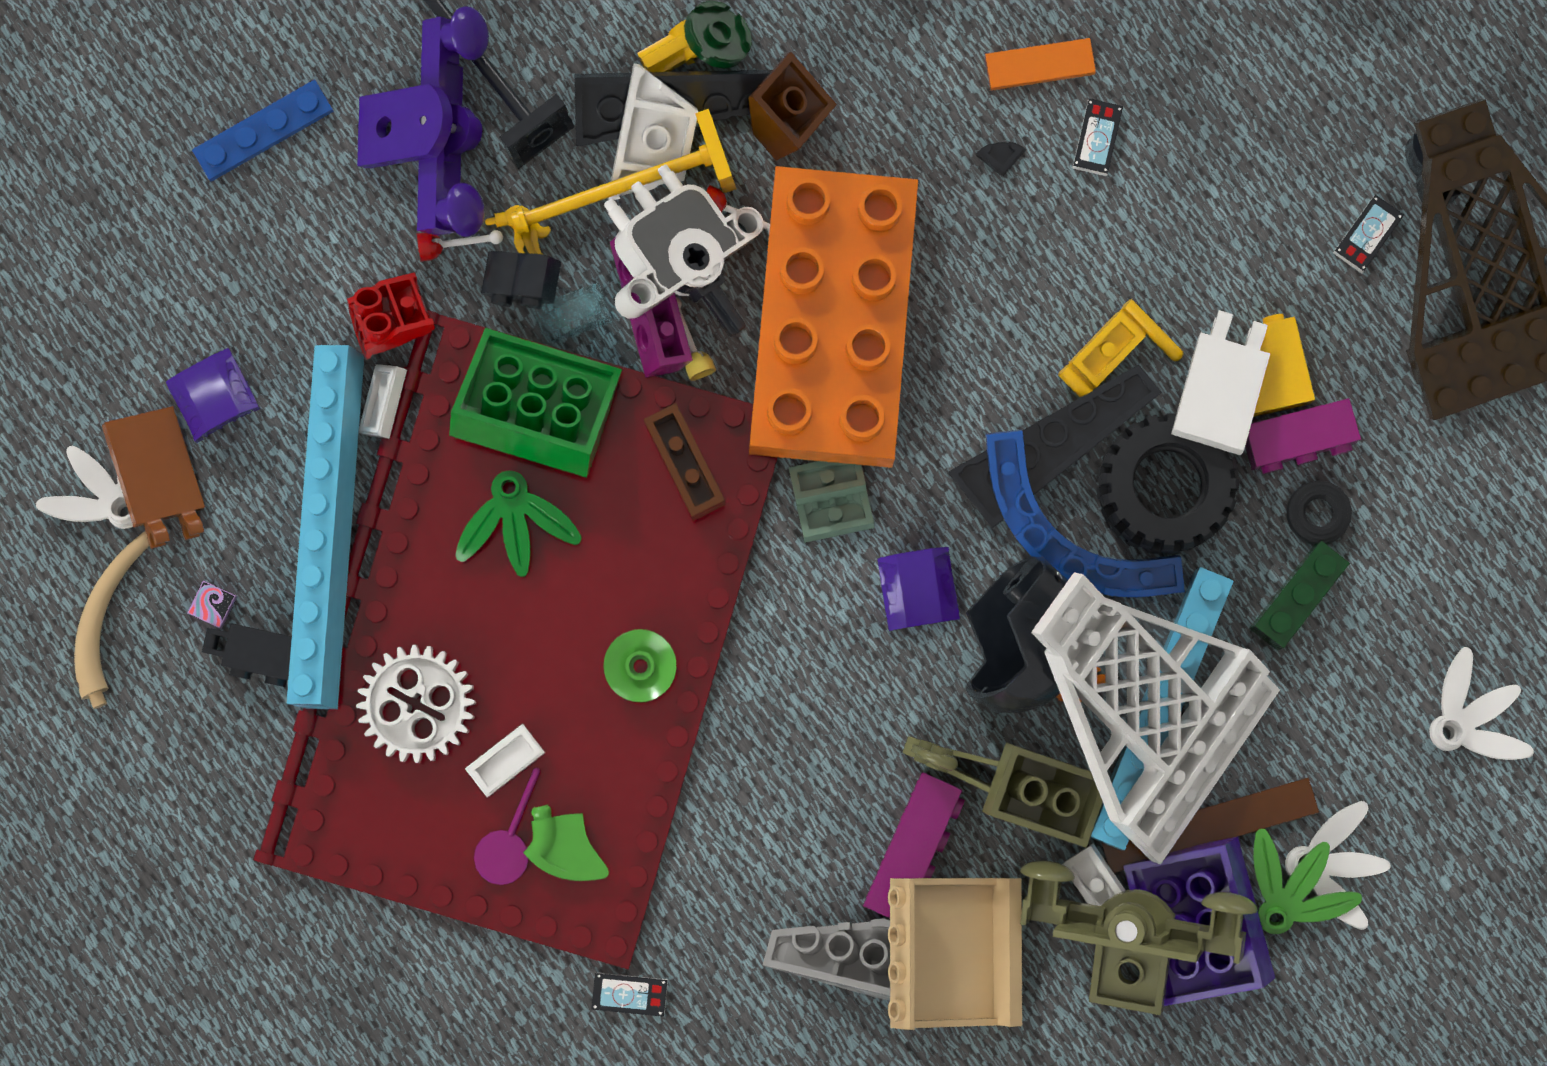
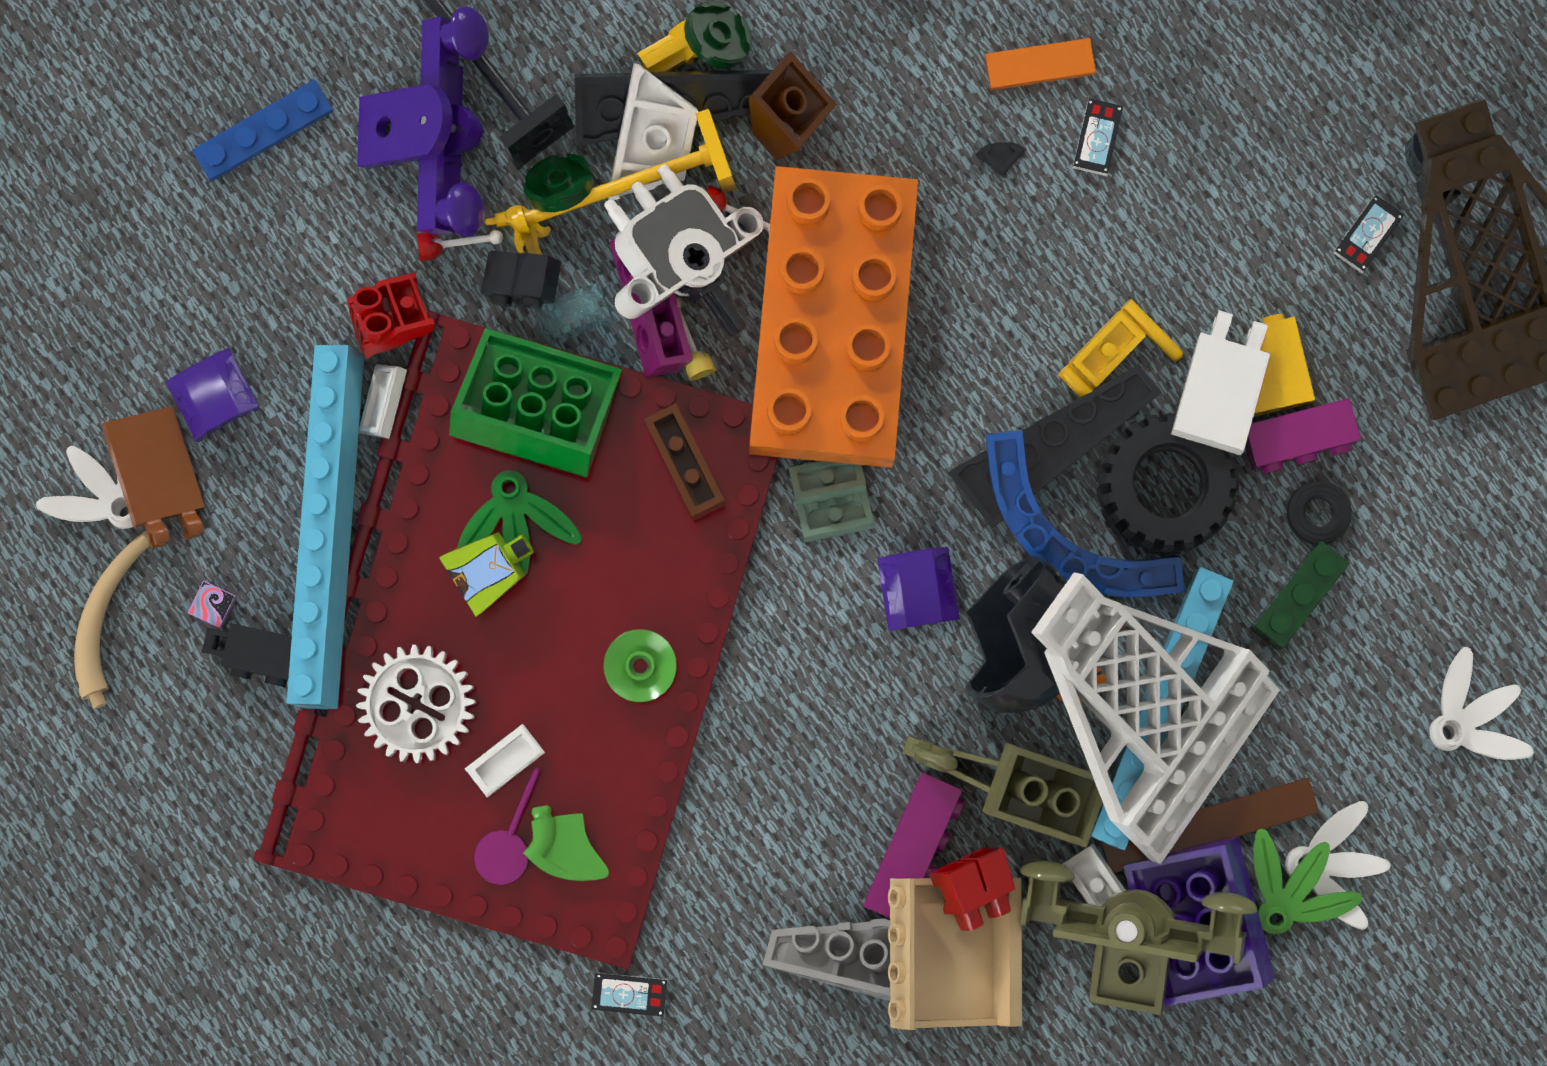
none -> torso [439,532,534,616]
none -> dark green tile [523,154,594,213]
none -> red hips [929,847,1016,931]

